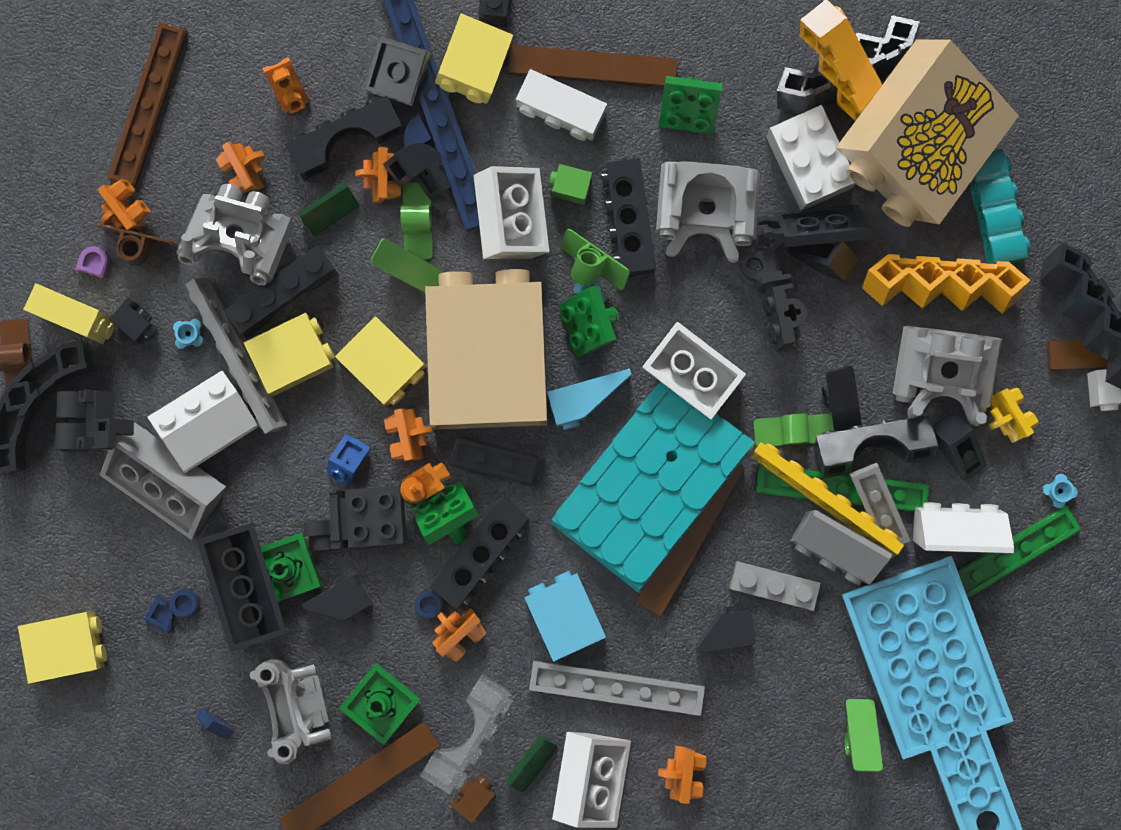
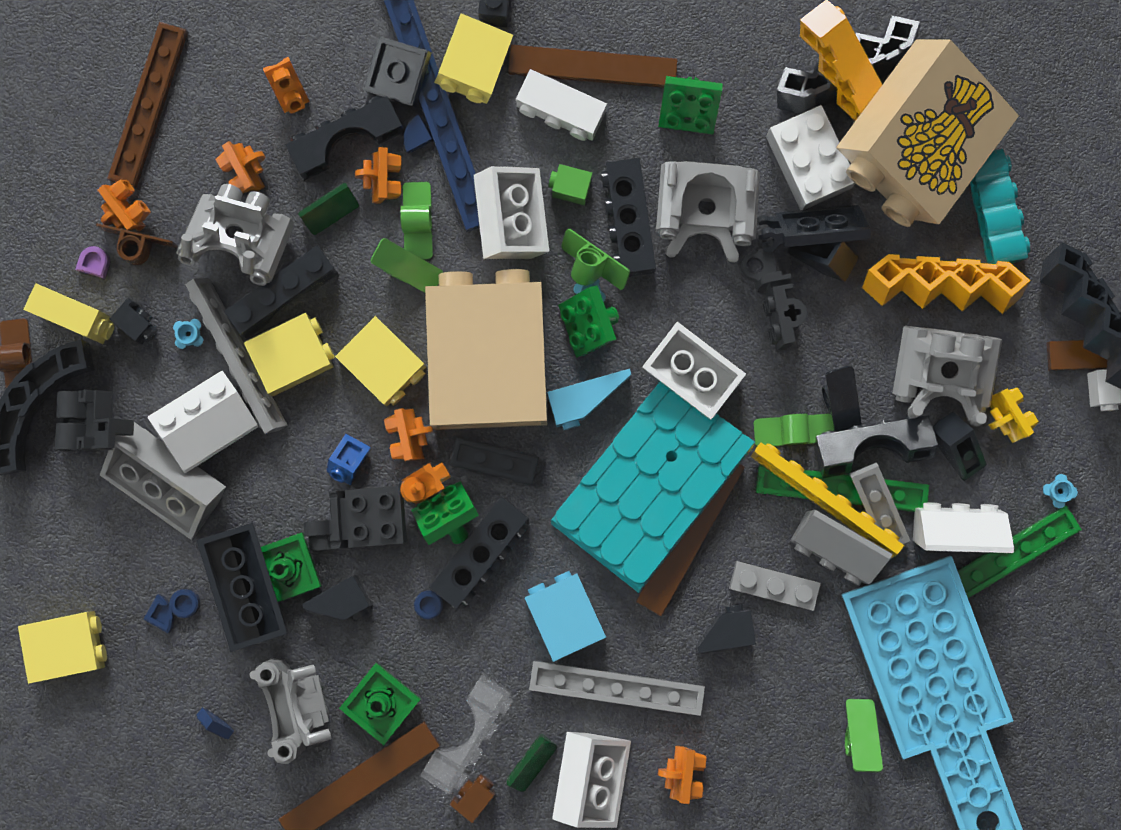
black brick [383,143,452,201] -> none
orange hips [432,607,486,662] -> none

